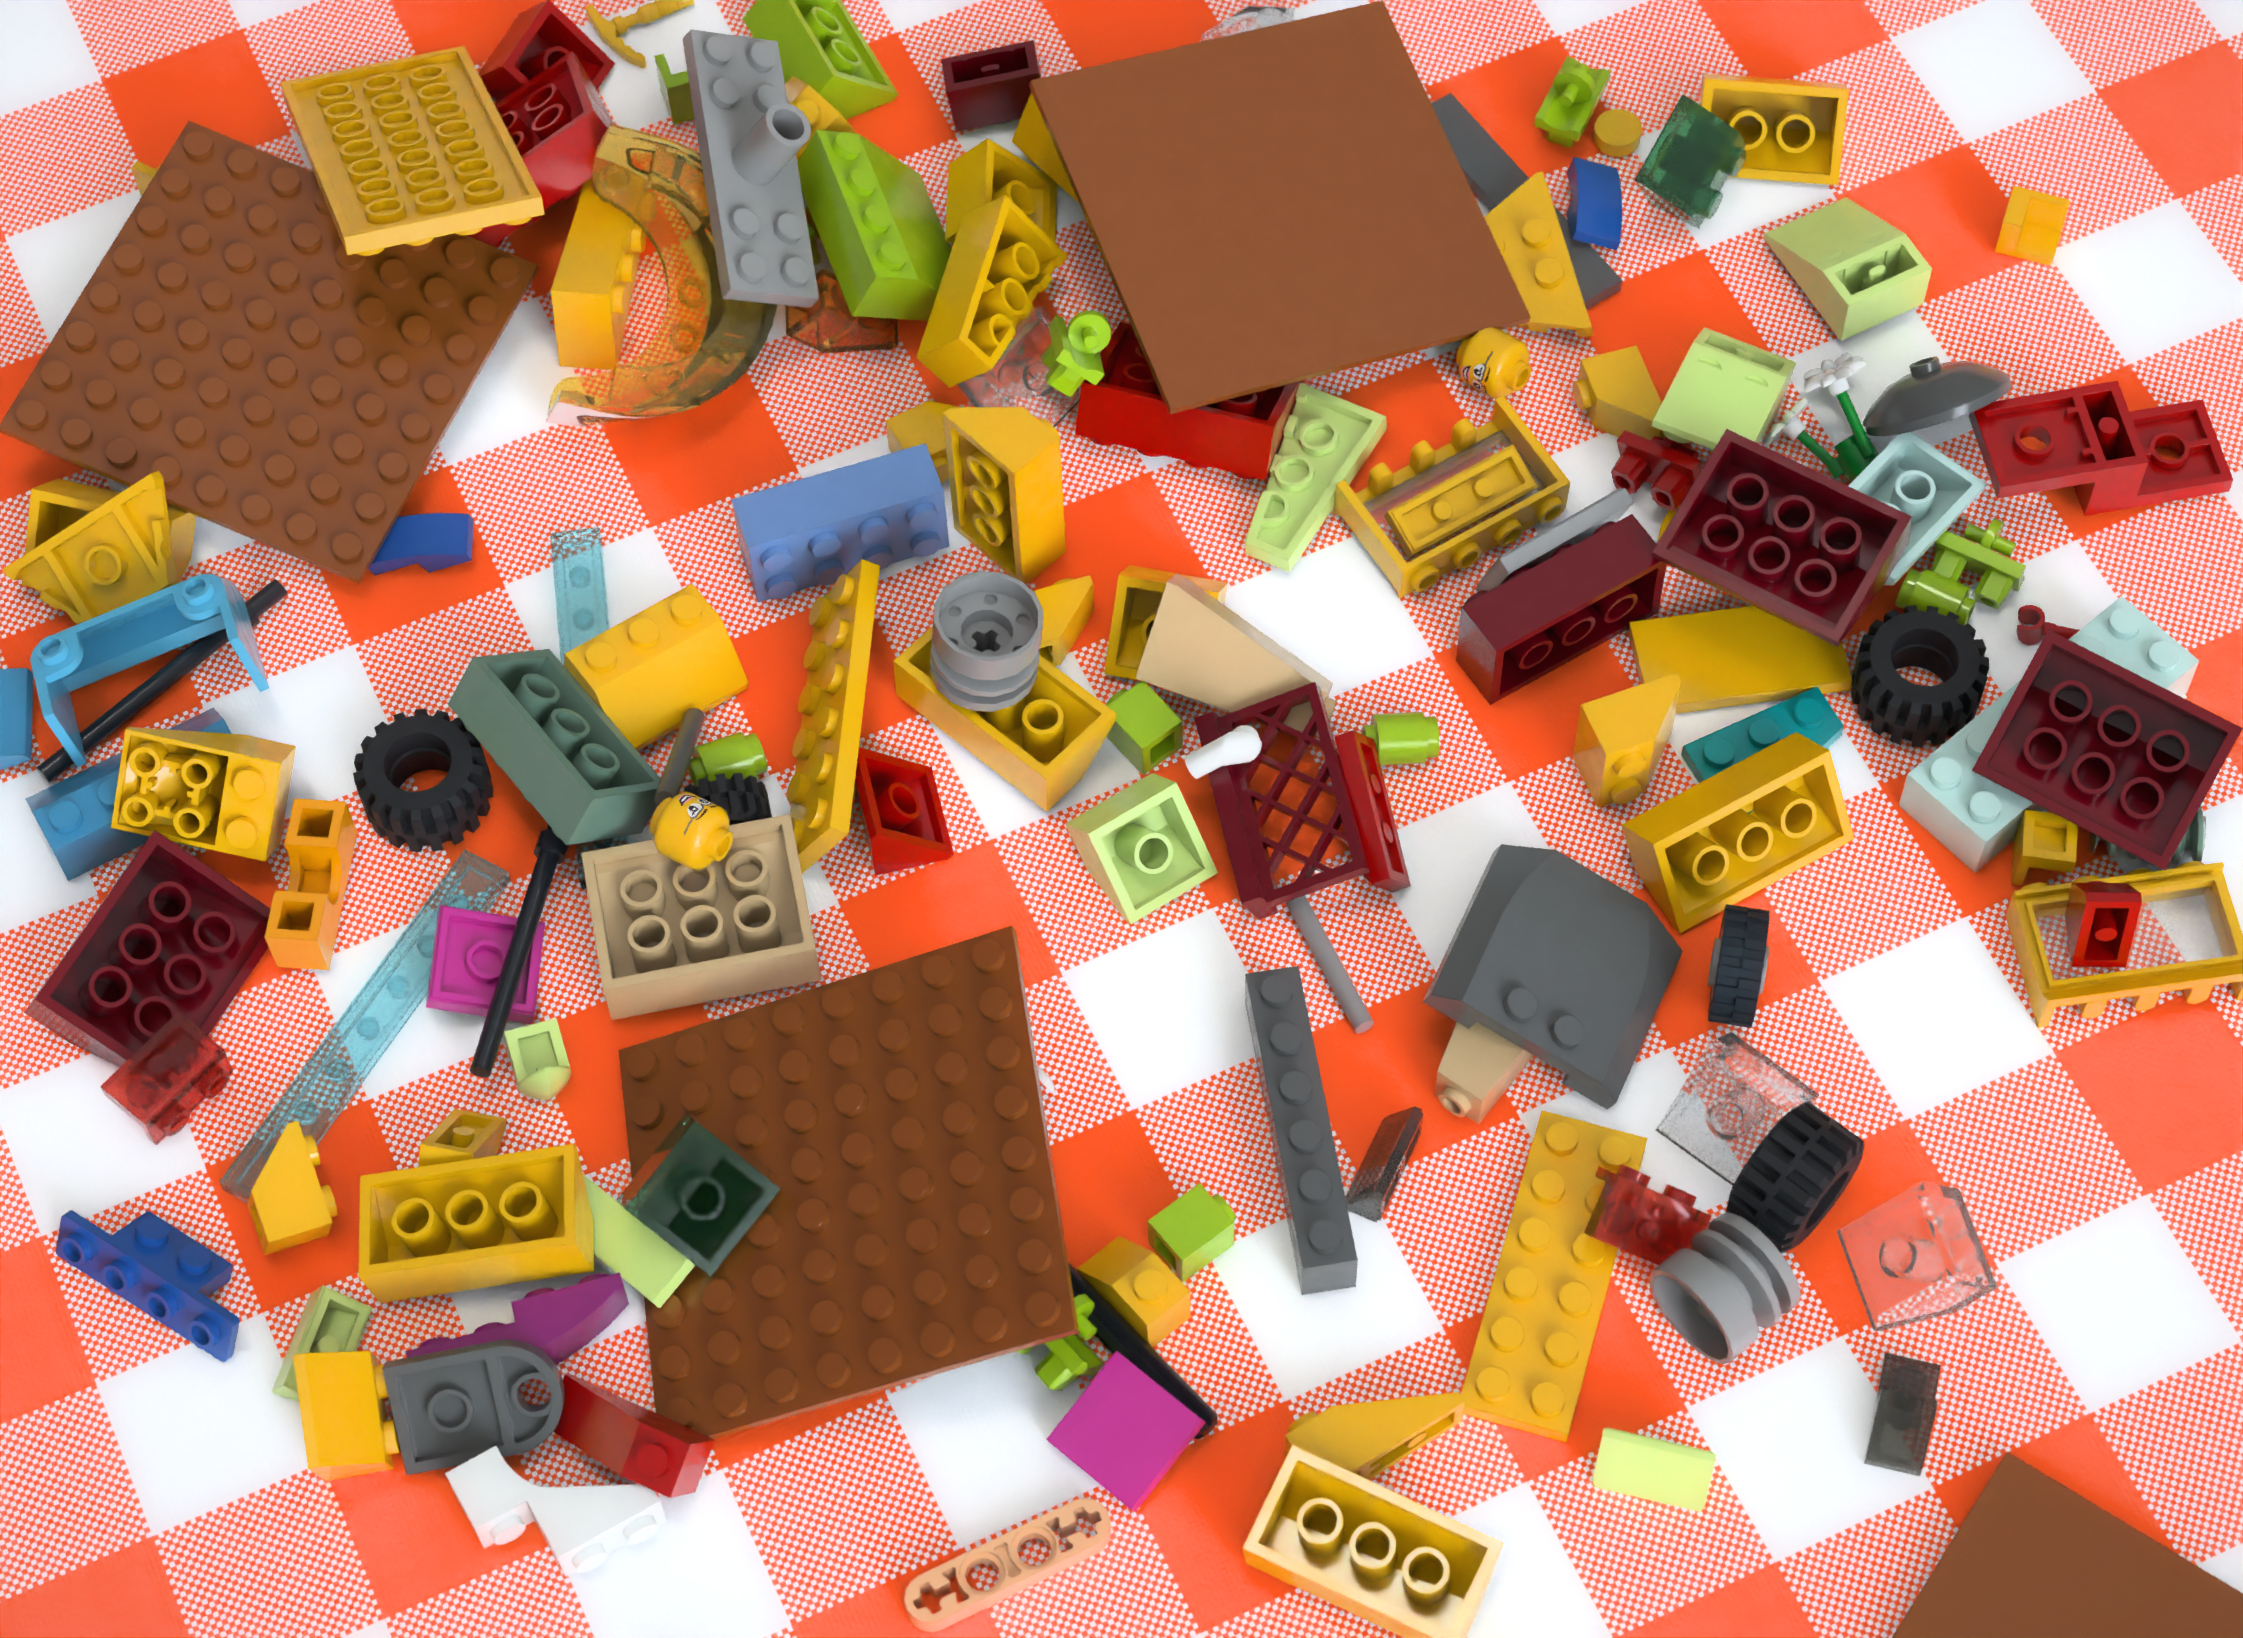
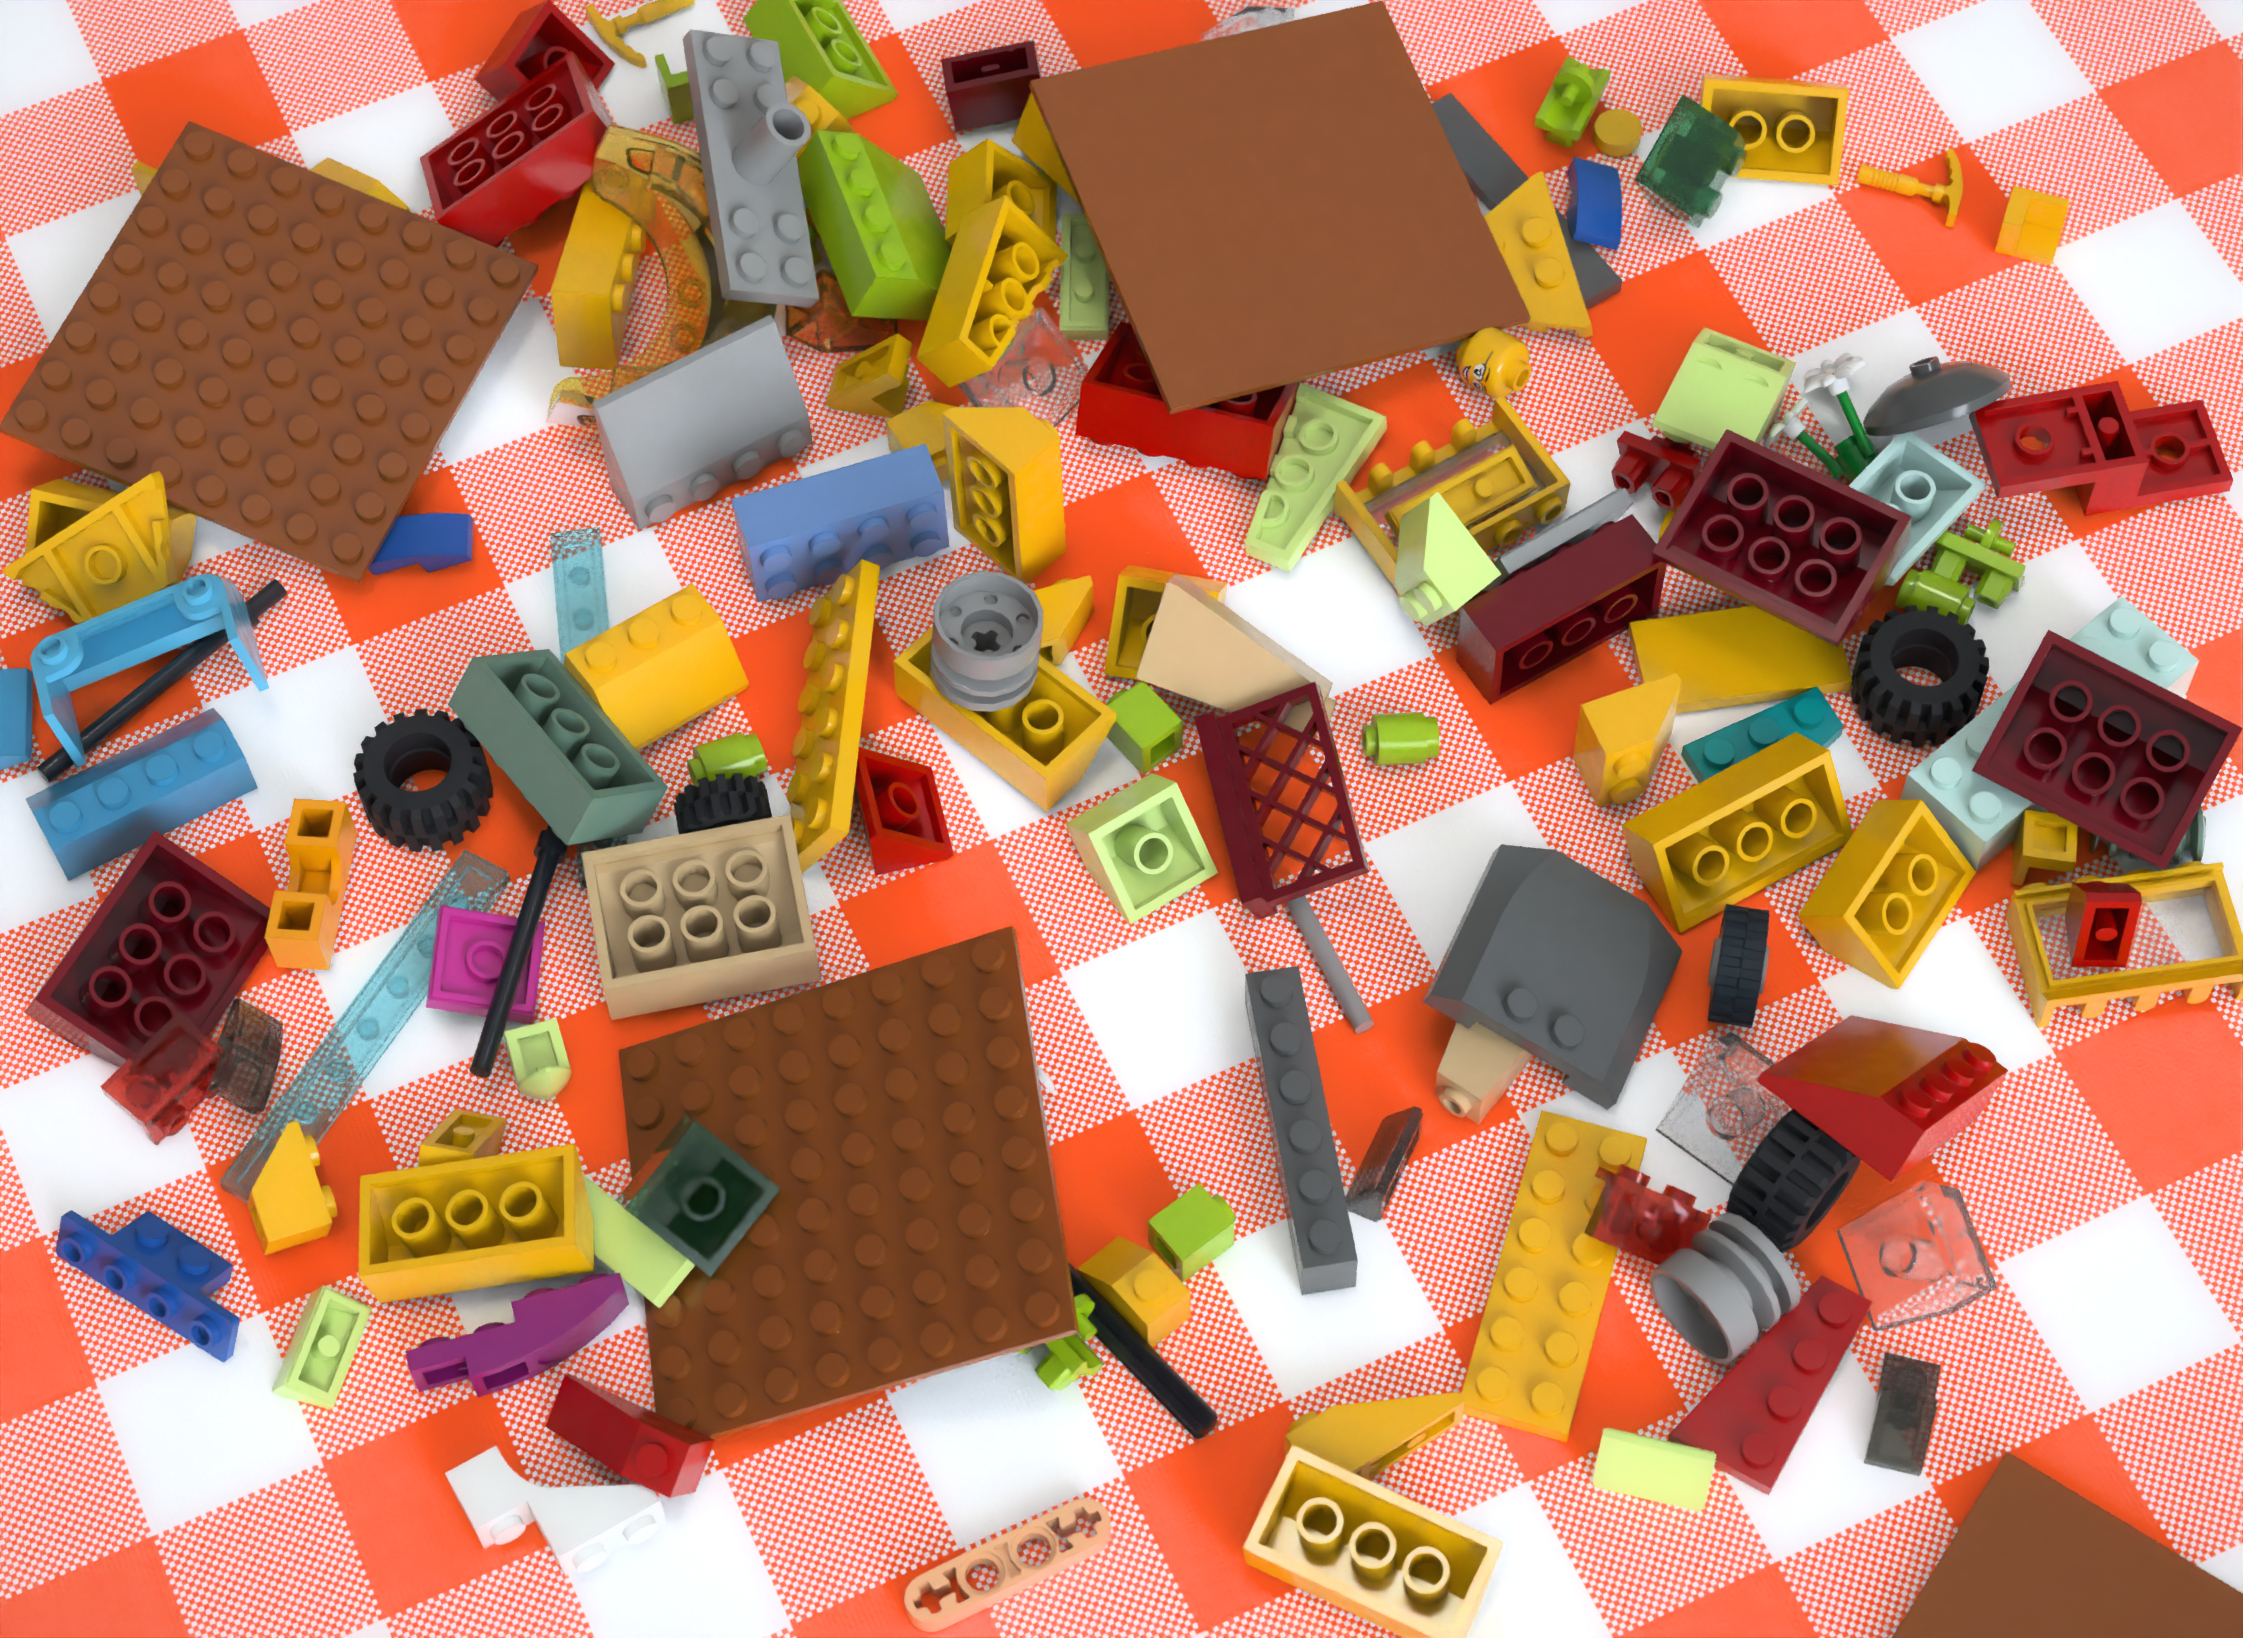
yellow slope [111,727,296,862] -> none
yellow plate [280,46,545,256] -> none
yellow slope [293,1351,400,1481] -> none
dark grey tile [382,1340,565,1475] -> none
yellow head [650,792,733,870] -> none
dark grey bar [654,708,705,806] -> none
lime hips [1042,310,1111,397] -> none
dark pink tile [1046,1351,1206,1512] -> none
white arm [1185,725,1262,779] -> none
red plate [1334,730,1411,893] -> none
yellow slope [1572,345,1666,440] -> none
yellowish green slope [1763,197,1932,341] -> none
red hand [2016,605,2079,646] -> none
none -> clear smoke slope [208,998,283,1115]
none -> light grey slope [592,315,813,530]
none -> yellow slope [825,333,913,418]
none -> yellowish green tile [1060,213,1109,340]
none -> yellowish green slope [1394,492,1501,628]
none -> red wing [1667,1276,1872,1496]
none -> red slope [1757,1015,2009,1183]
none -> yellow slope [1797,799,1976,989]
none -> yellow piece [1857,149,1963,228]

